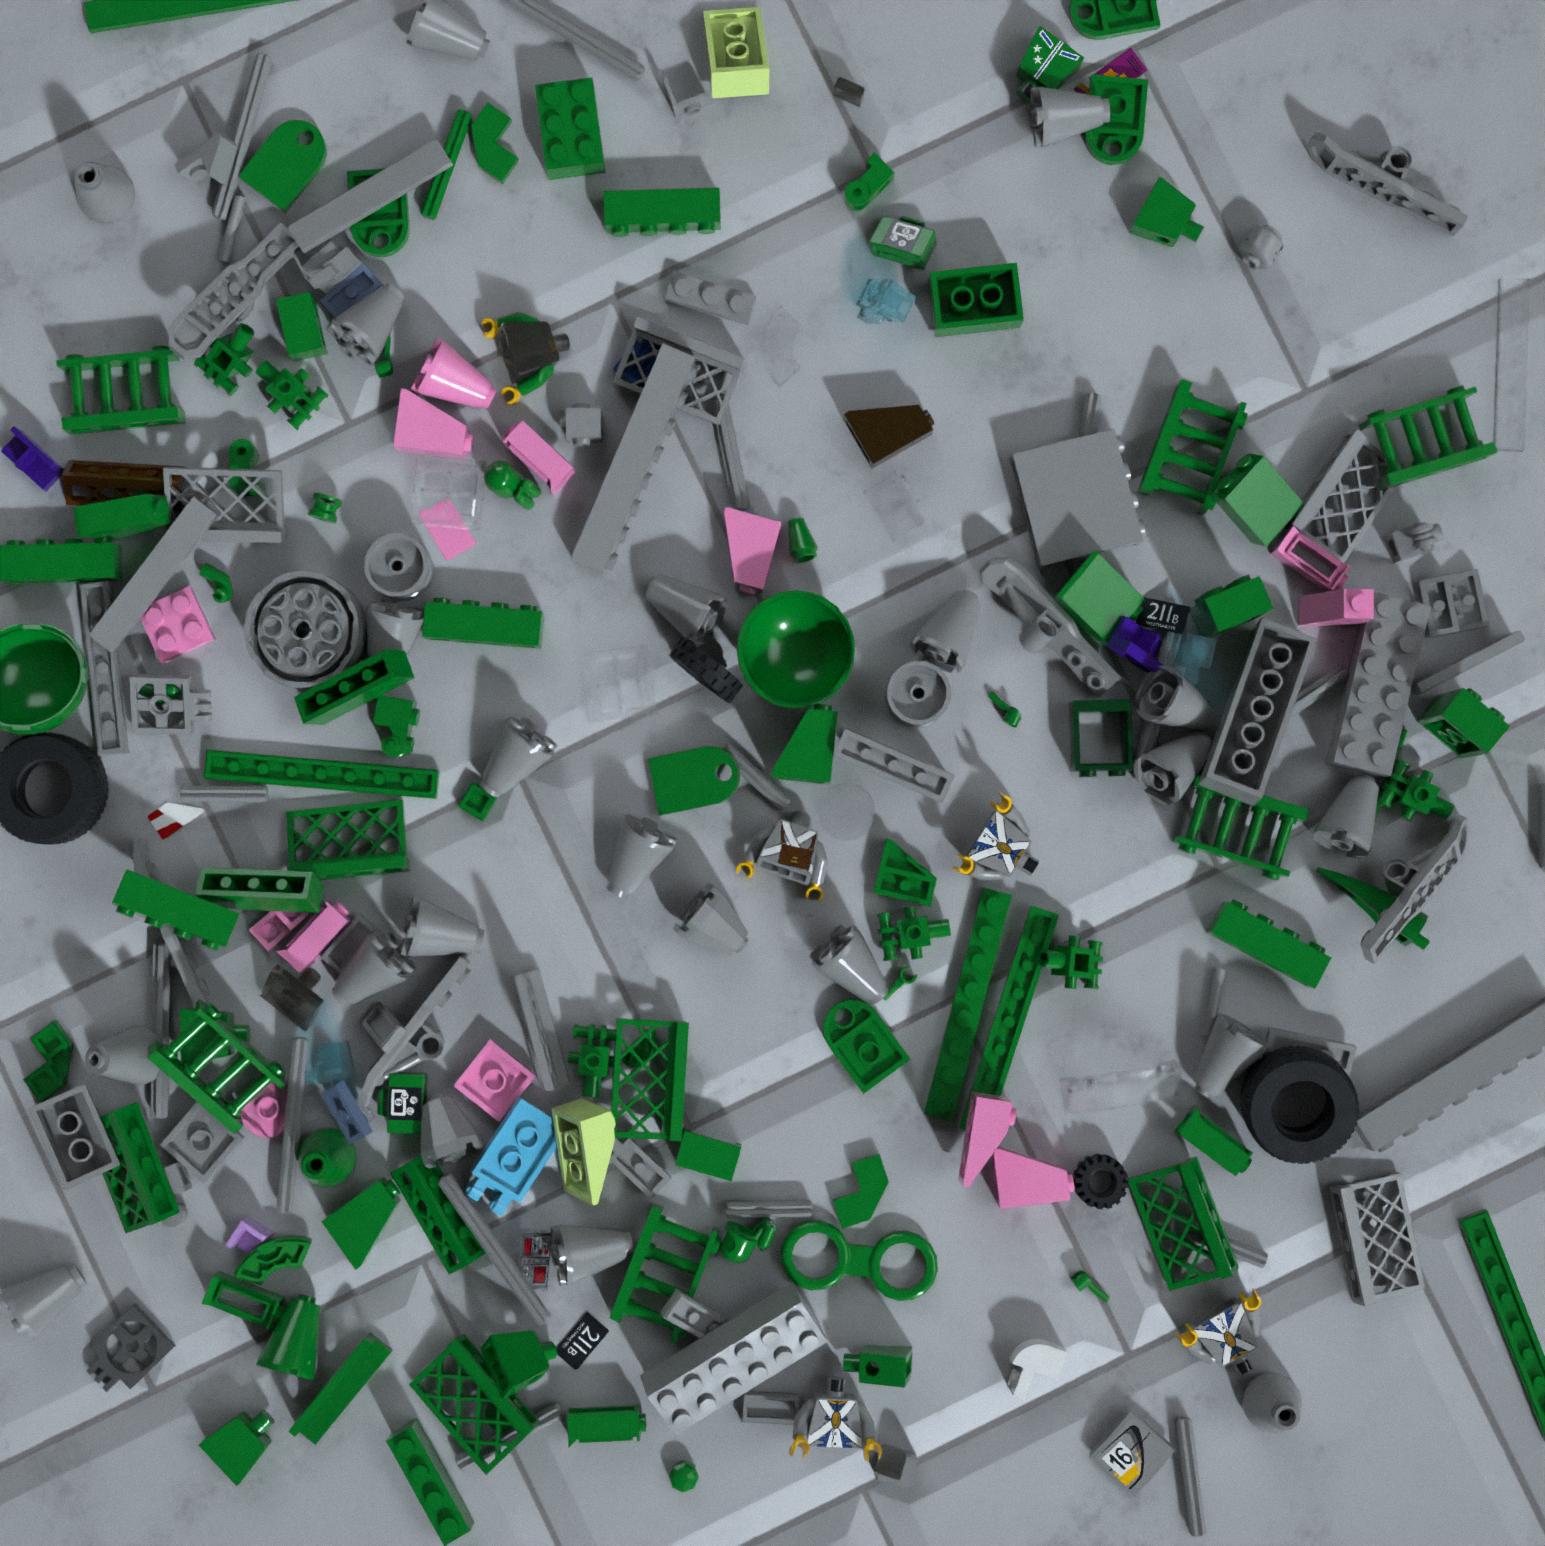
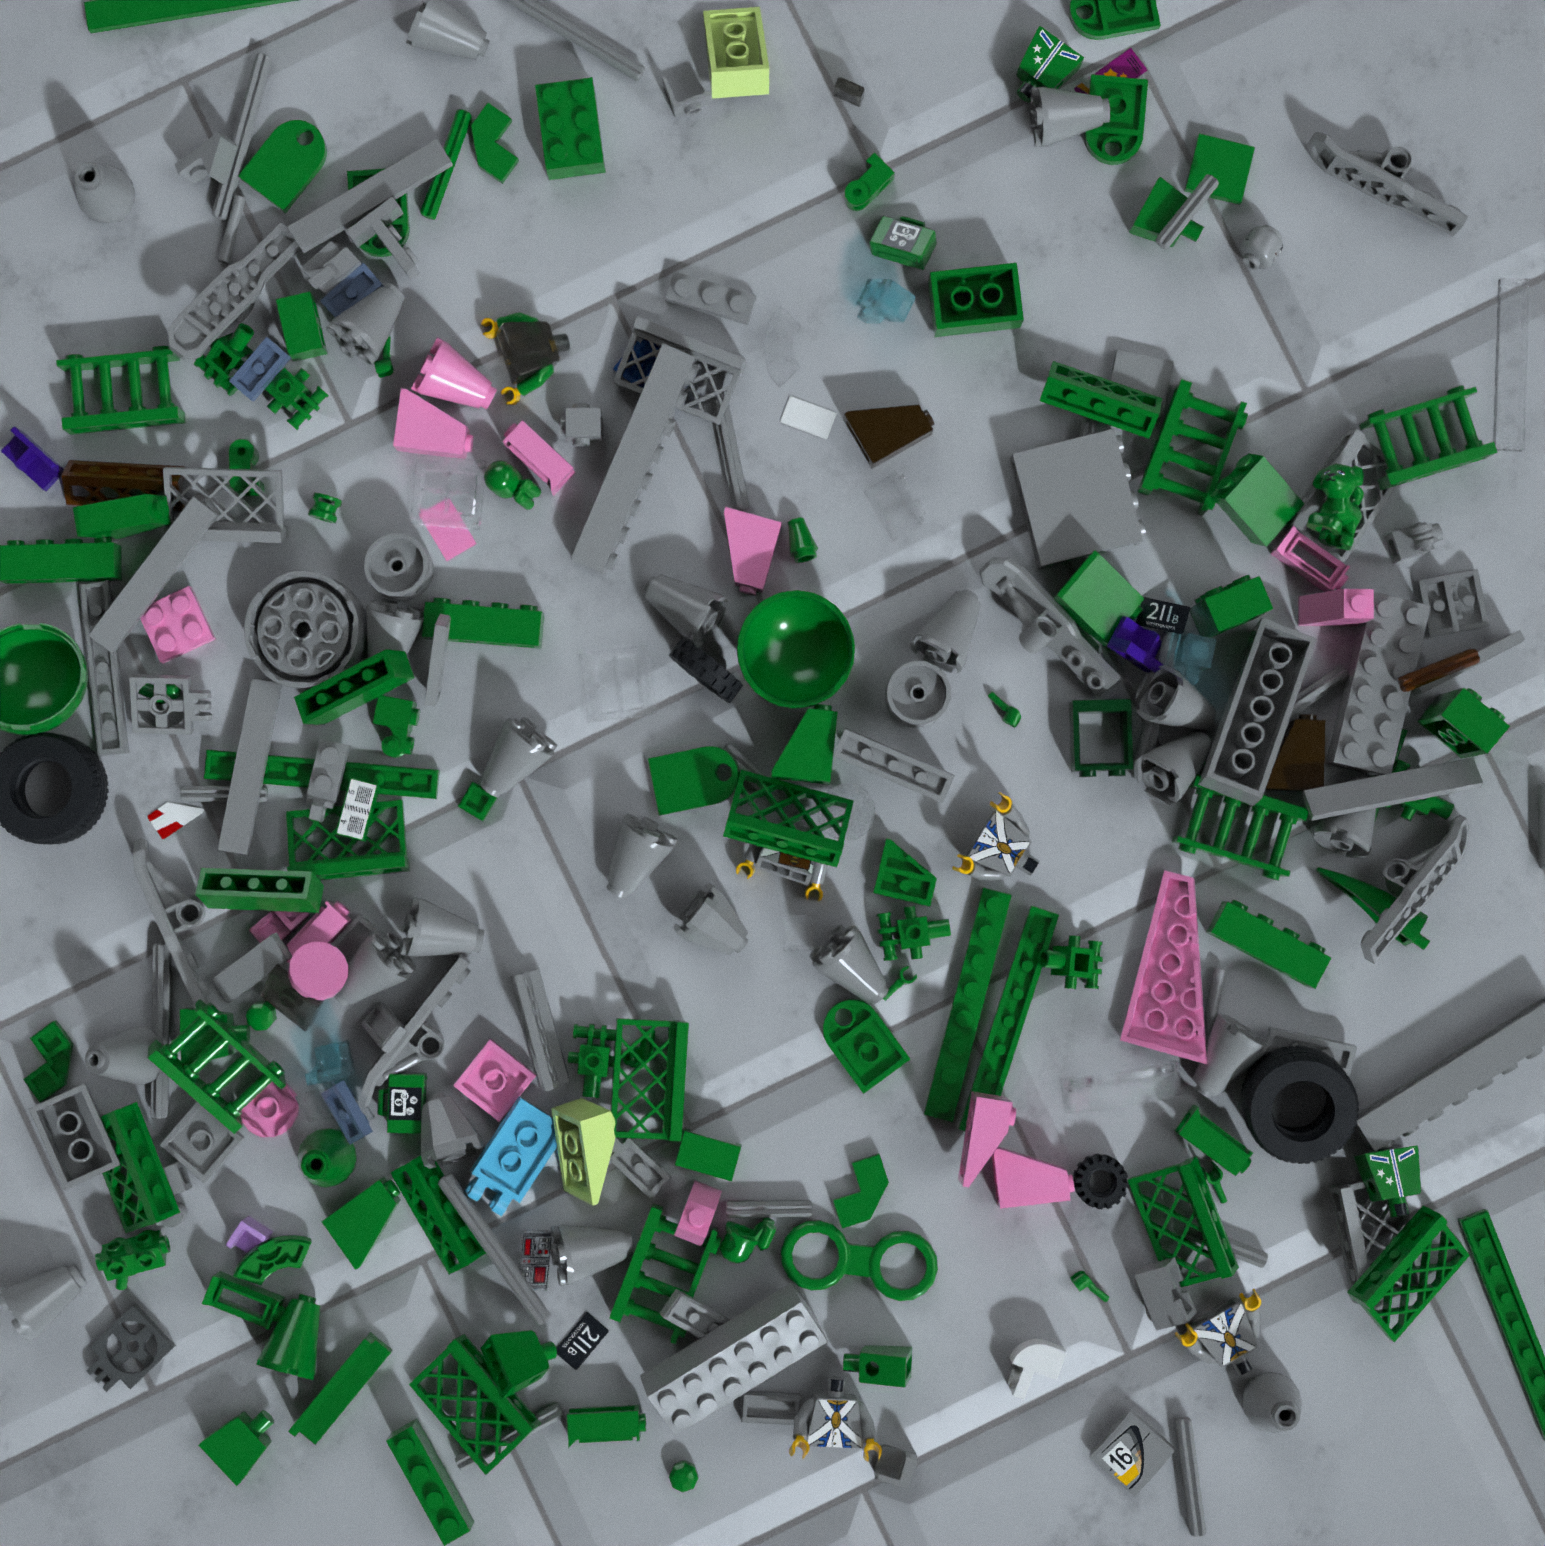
green brick [112,869,239,951] -> none
green arm [199,563,233,603] -> none
light grey axle [277,1037,308,1212] -> none
green brick [603,187,721,237] -> none
none -> green brick [95,1230,171,1290]
none -> light grey tile [212,932,292,1003]
none -> light grey tile [217,679,282,856]
none -> sand blue plate [229,337,291,402]
none -> green tile [246,1001,277,1031]
none -> bright pink tile [288,941,348,1000]
none -> light grey hinge [306,739,350,822]
none -> tile [335,777,381,842]
none -> light grey bracket [346,196,420,280]
none -> light grey tile [424,614,451,707]
none -> bright pink slope [674,1180,722,1246]
none -> green fence [723,769,854,868]
none -> white sticker [780,396,837,439]
none -> green fence [1039,361,1163,439]
none -> light grey tile [1110,349,1174,419]
none -> bright pink wing [1120,870,1207,1064]
none -> light grey brick [1134,1257,1197,1331]
none -> light grey axle [1155,174,1219,249]
none -> green tile [1184,133,1255,205]
none -> green hand [1201,1162,1227,1204]
none -> dark brown slope [1265,714,1326,791]
none -> light grey tile [1302,757,1483,821]
none -> green animal [1306,463,1364,551]
none -> green fence [1347,1205,1470,1343]
none -> green torso [1354,1145,1421,1217]
none -> reddish brown axle [1398,648,1480,692]

